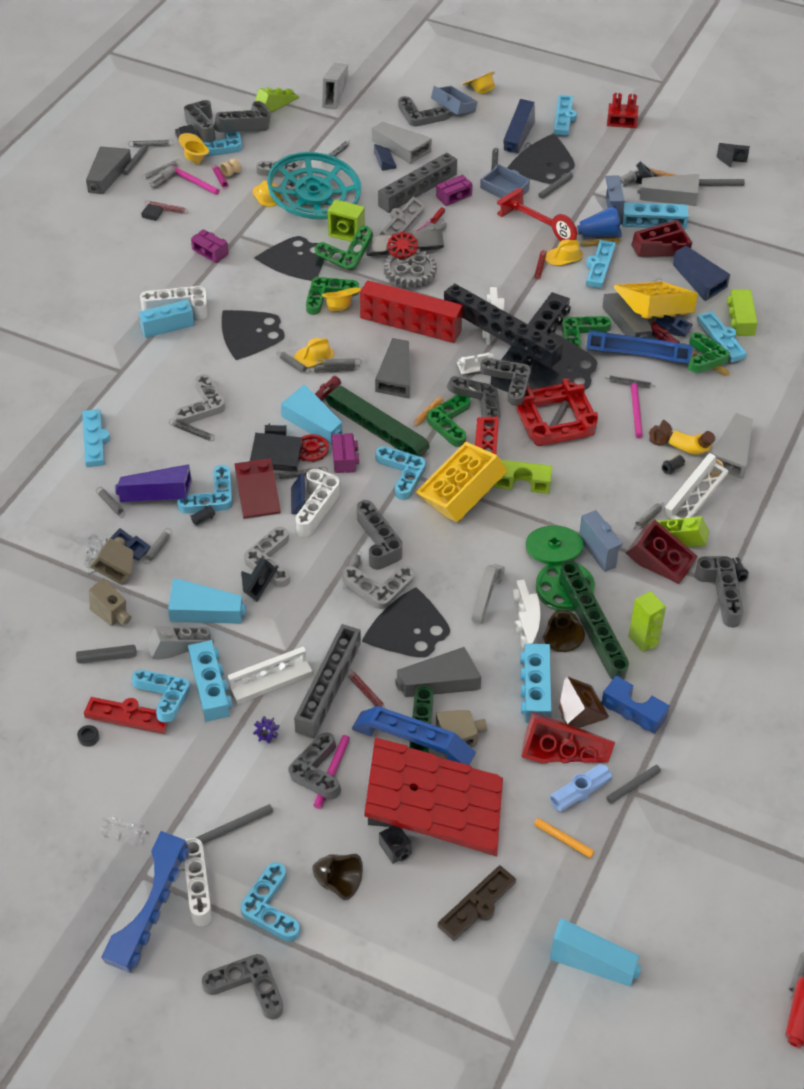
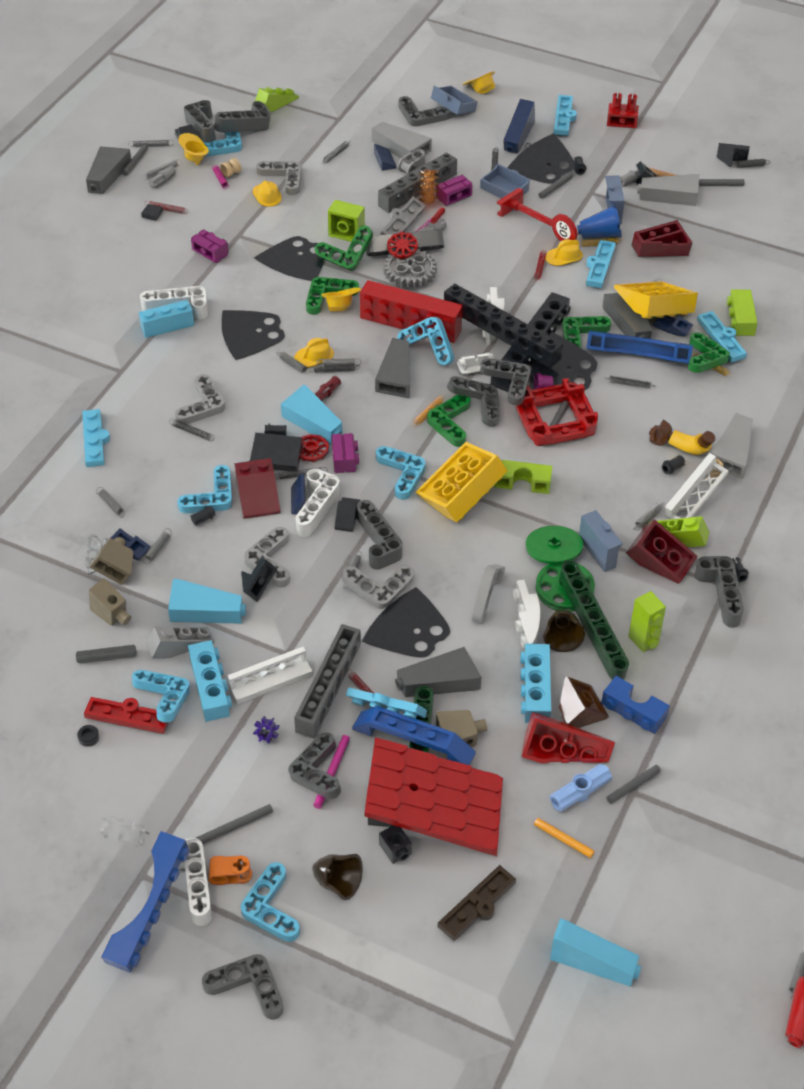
dark purple slope [115,464,192,502] -> none
dark pink bar [172,165,220,195] -> none
teal dish [267,152,361,220] -> none
light grey slope [322,63,348,109] -> none
dark green beam [326,386,430,457] -> none
red fence [475,417,499,455] -> none
medium azure brick [622,202,688,229] -> none
dark pink bar [631,383,643,438] -> none
dark red pin [650,322,680,343] -> none
dark blue slope [673,246,730,301] -> none
none -> orange piece [208,855,253,885]
none -> black slope [334,497,361,532]
none -> medium azure hinge [346,687,427,719]
none -> light grey piece [397,149,425,174]
none -> medium azure beam [397,317,454,365]
none -> clear orange piece [418,170,439,204]
none -> magenta piece [534,373,553,389]
none -> black pin [574,156,587,175]
none -> dark grey piece [732,159,771,168]

